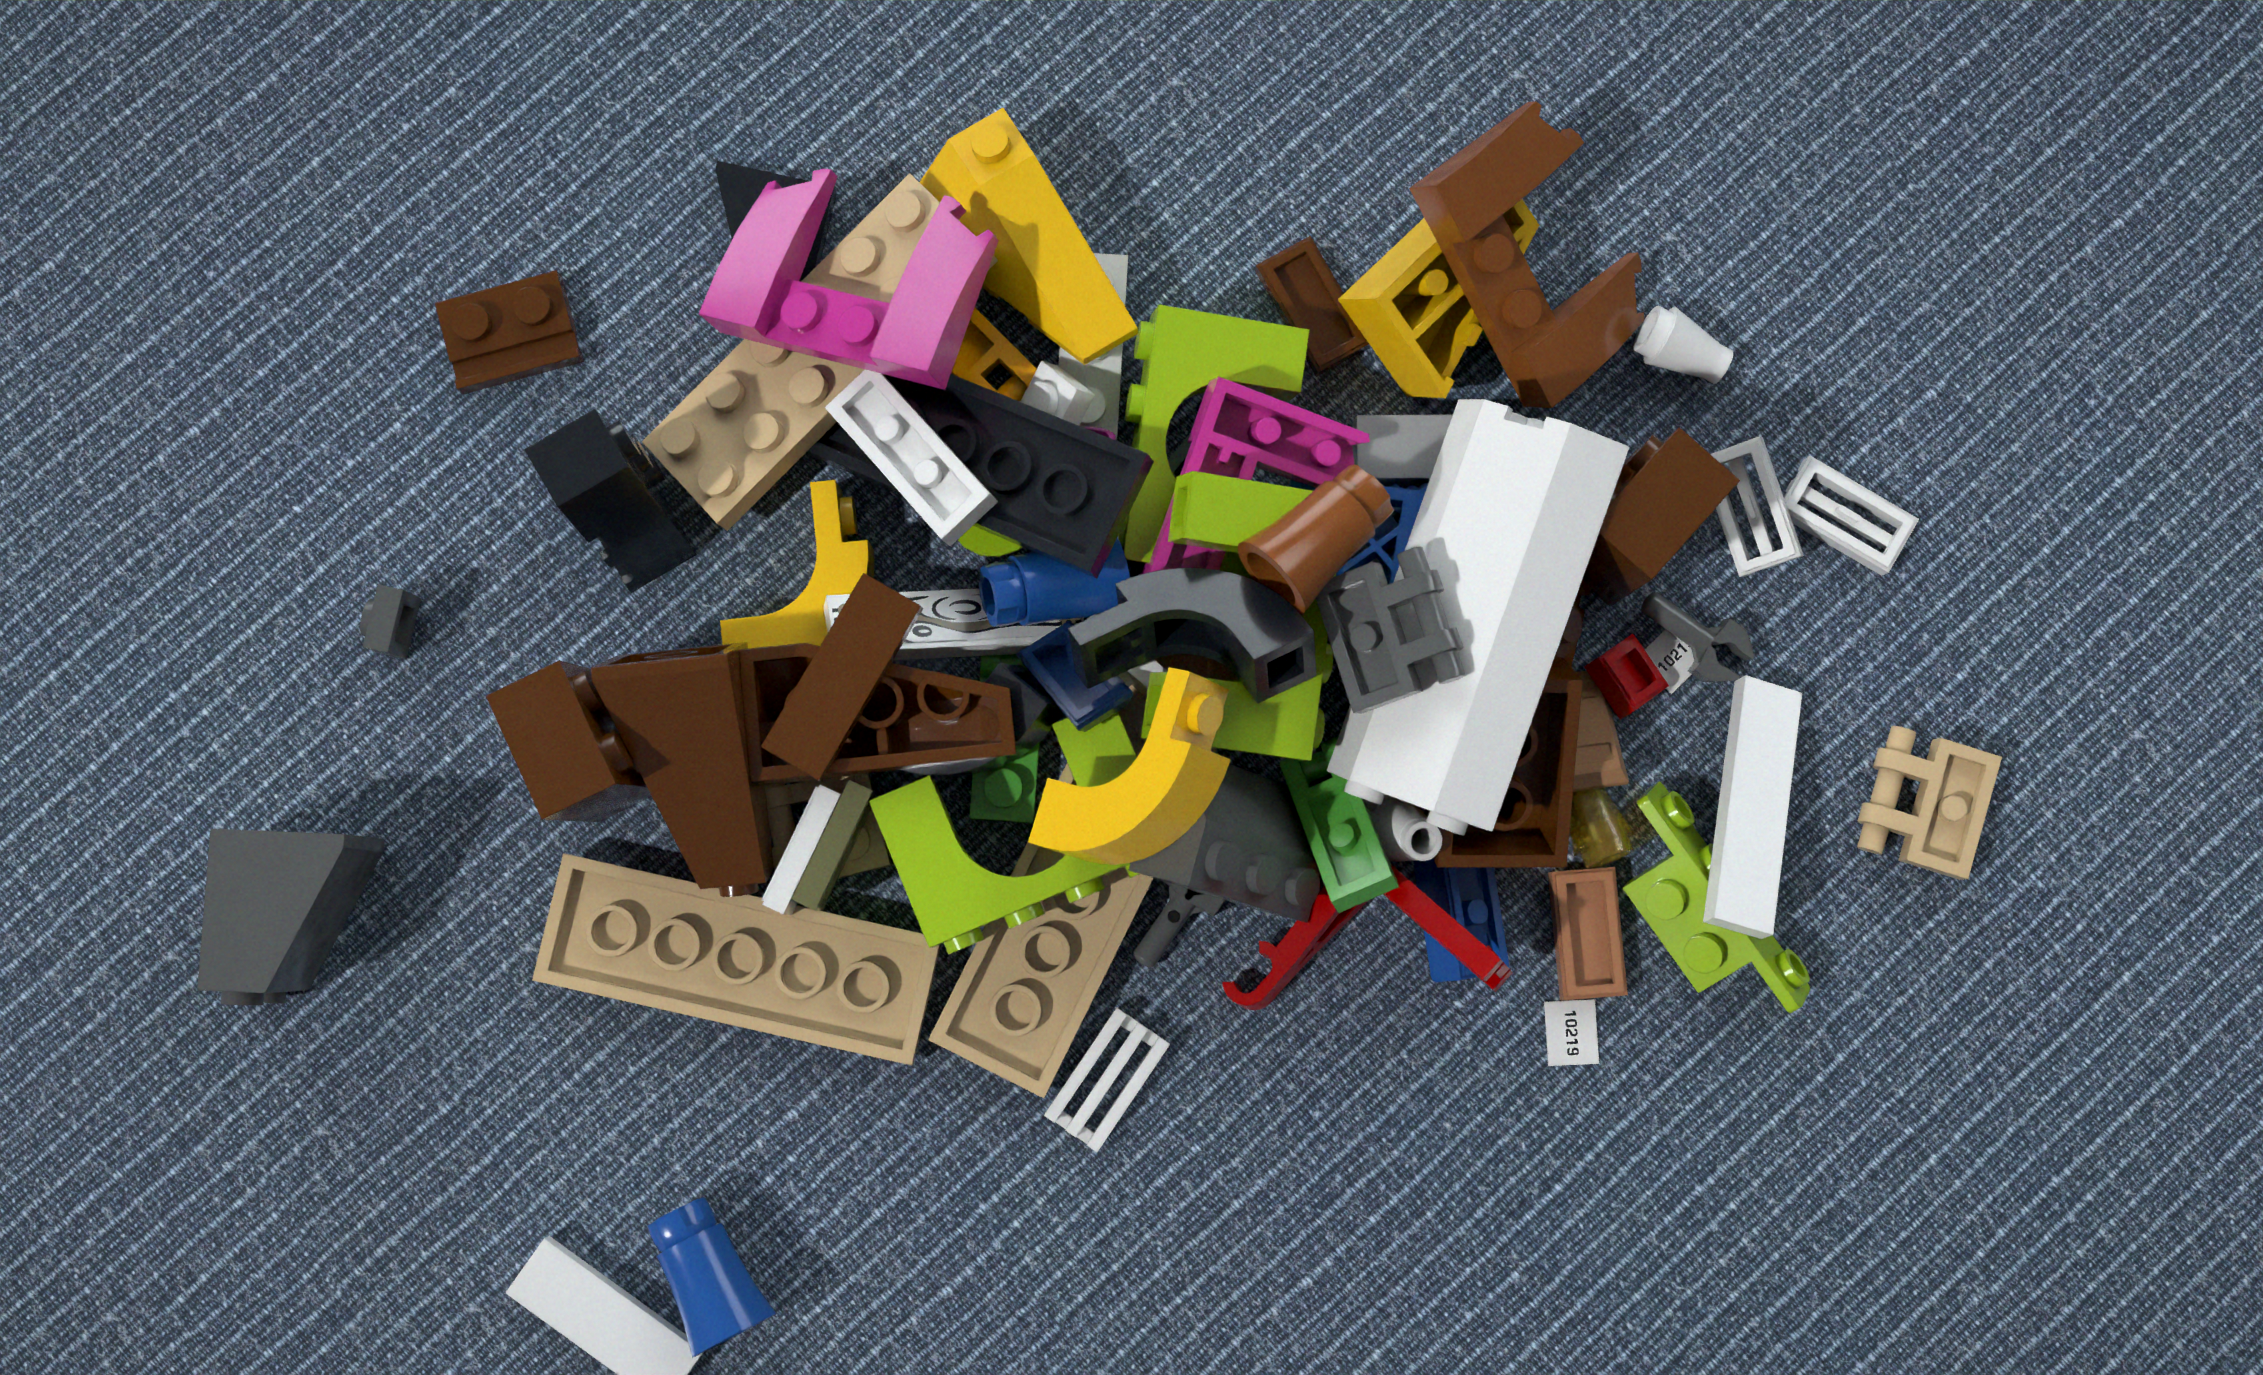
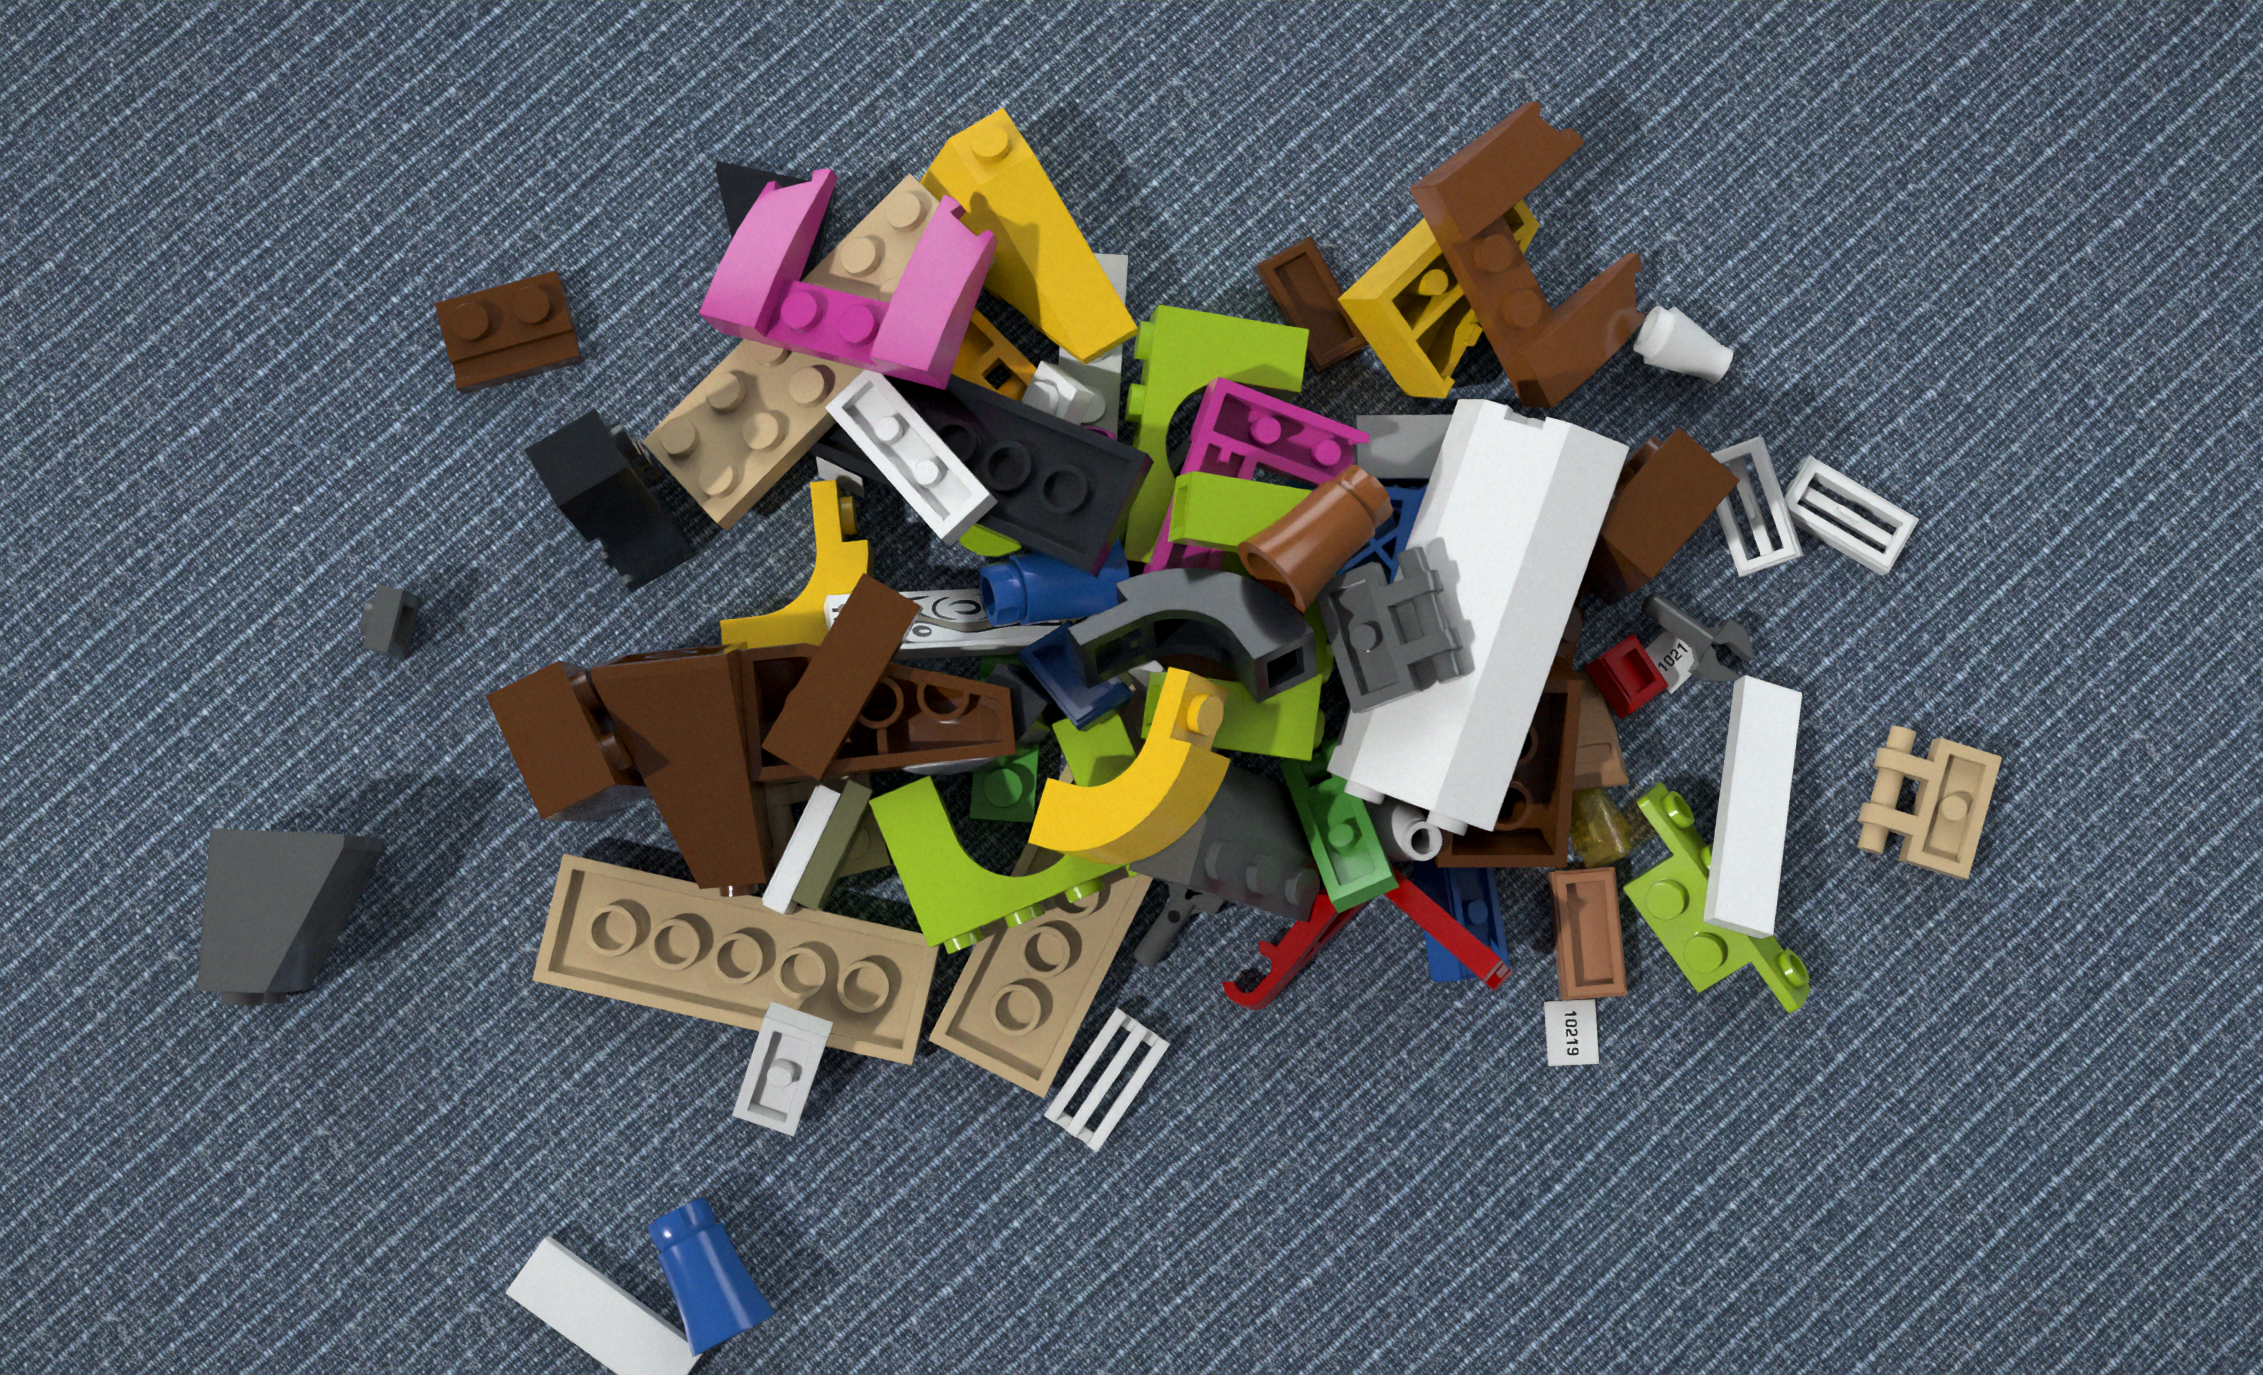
none -> white plate [732,1001,833,1137]
none -> white sticker [816,456,864,498]

